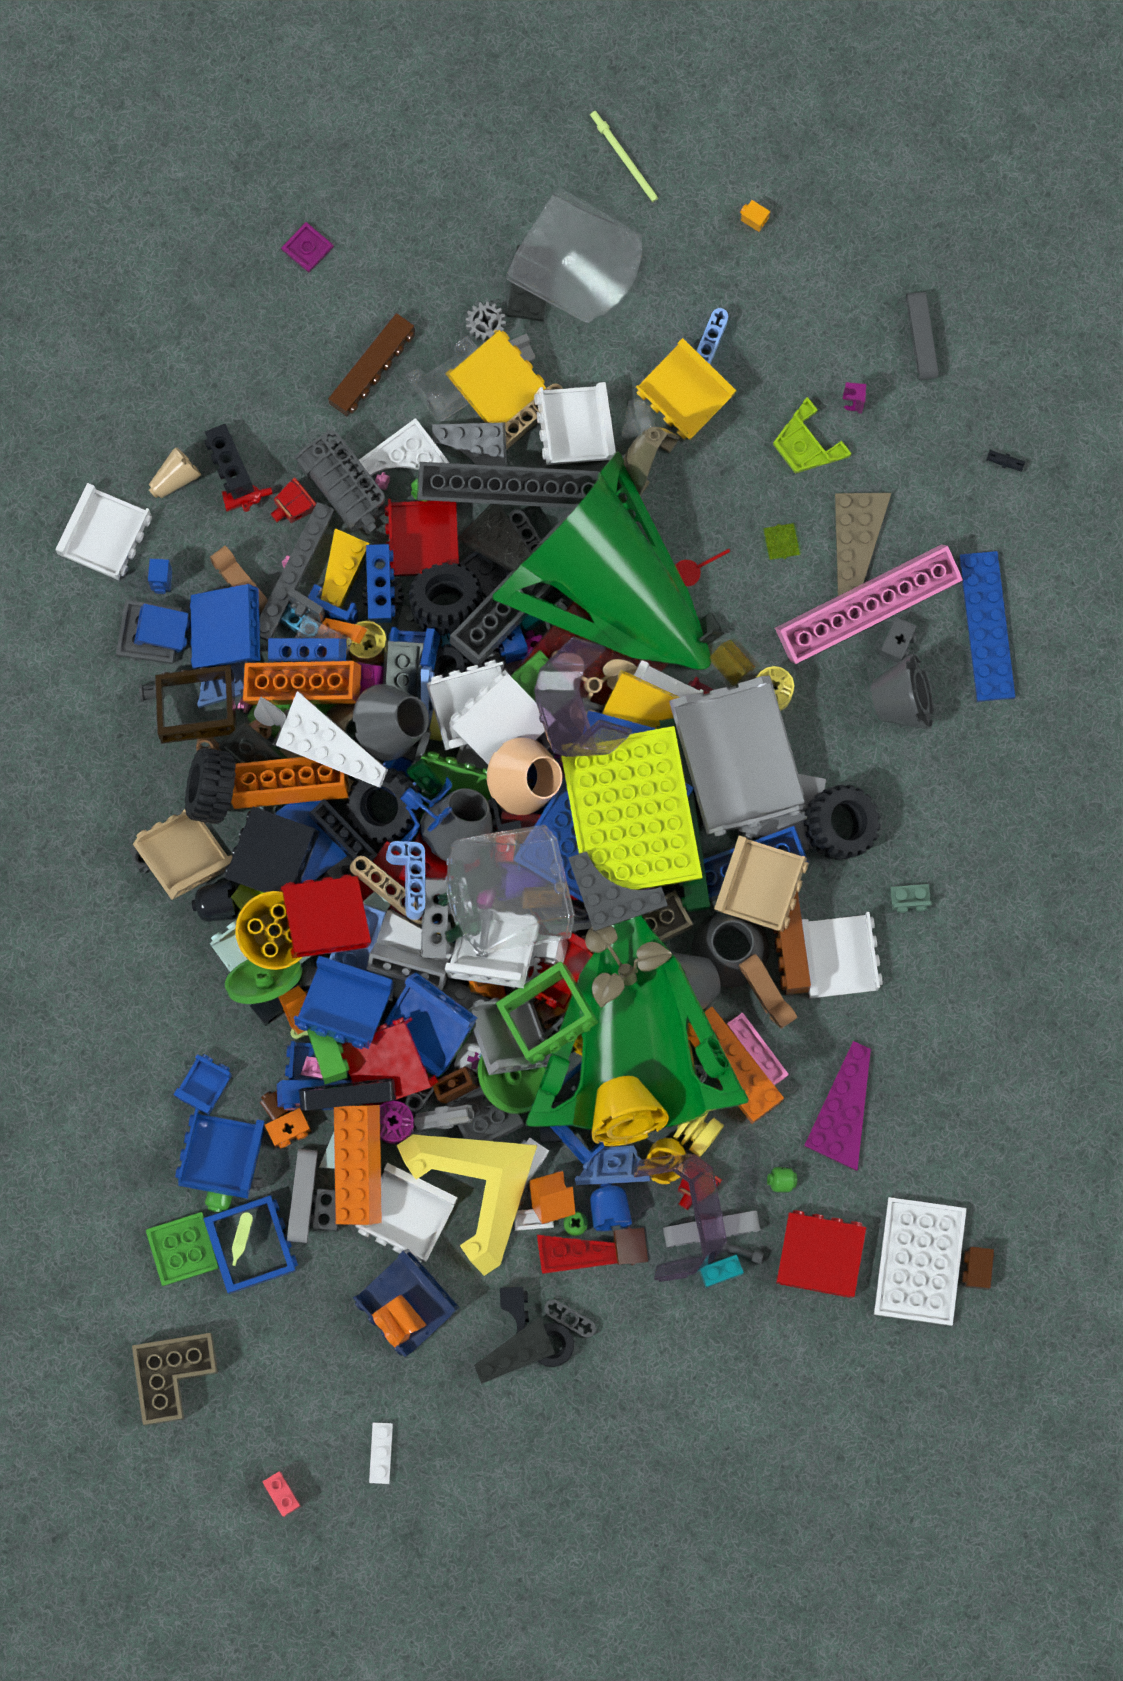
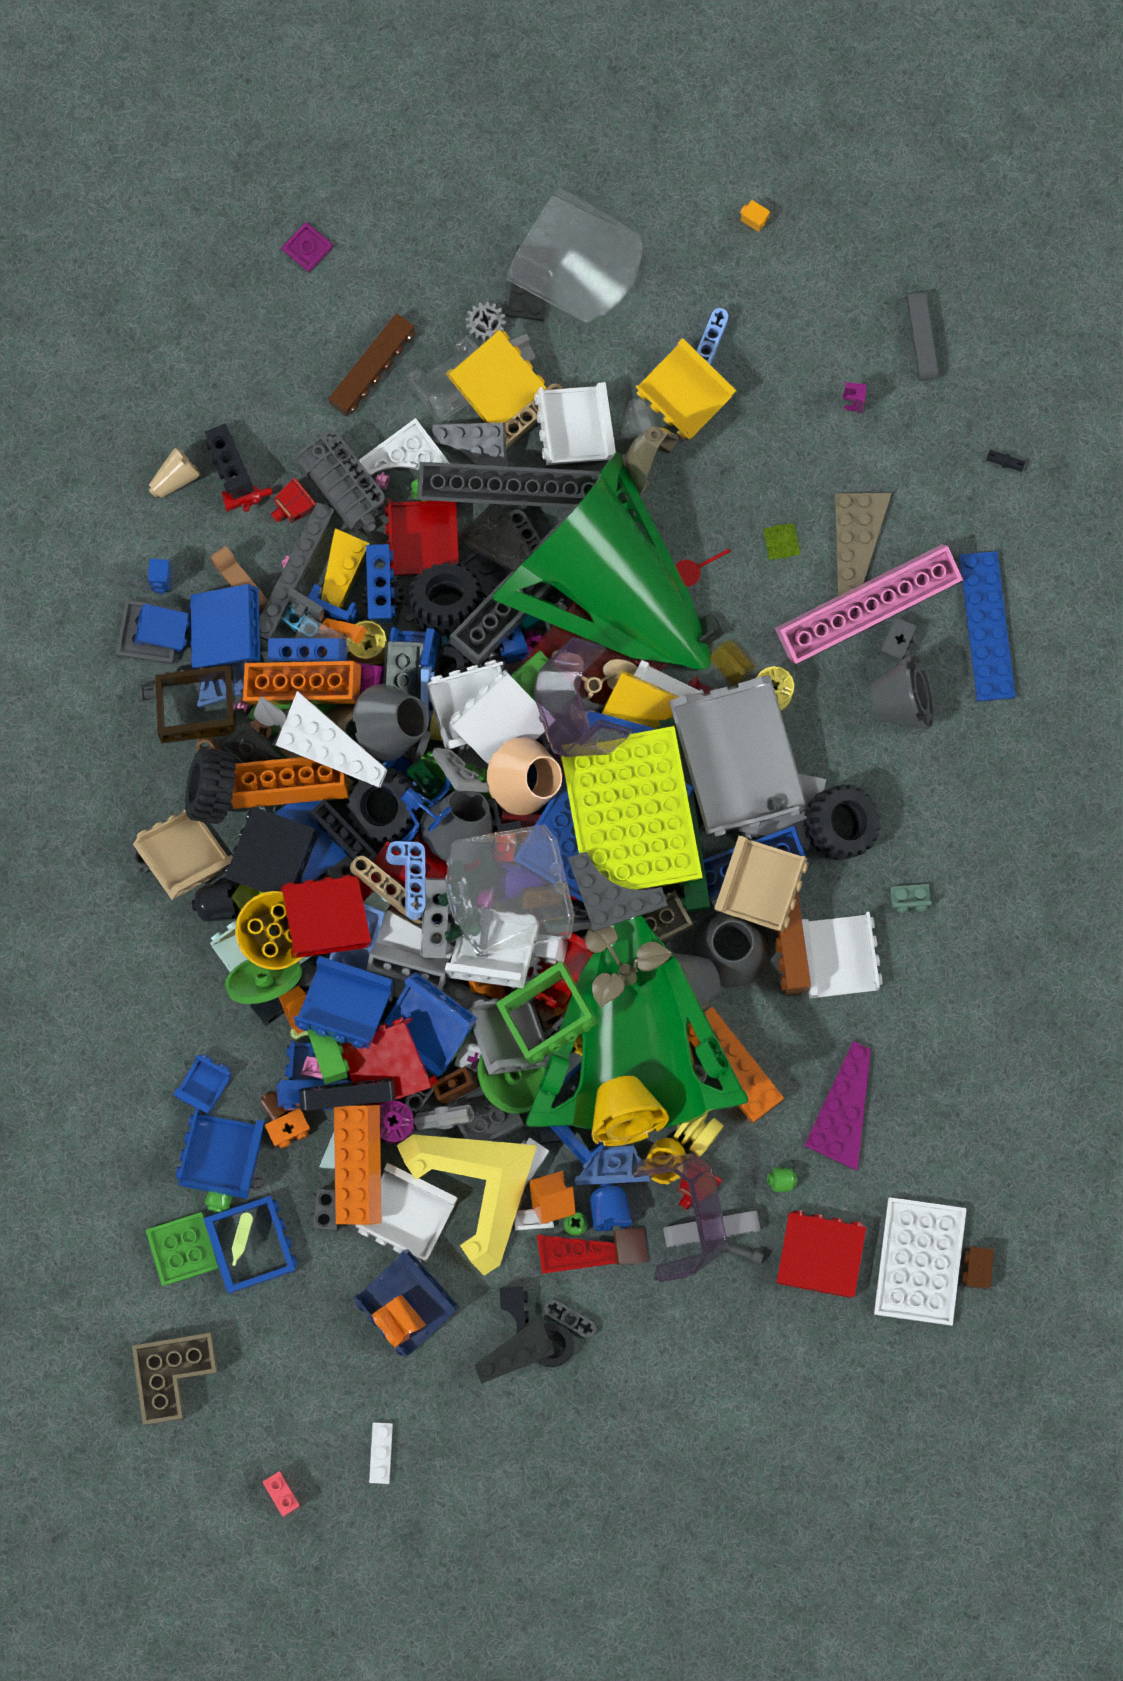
white panel [55,483,152,580] -> none
light grey beam [287,1149,318,1243] -> none
yellowish green bar [590,111,658,202] -> none
teal brick [699,1254,744,1288] -> none
bright pink plate [727,1012,789,1086] -> none
medium nougat beam [739,954,797,1029] -> none
lime wing [773,397,851,474] -> none
none -> light grey wing [432,748,489,793]
none -> dark grey hinge [767,797,783,812]

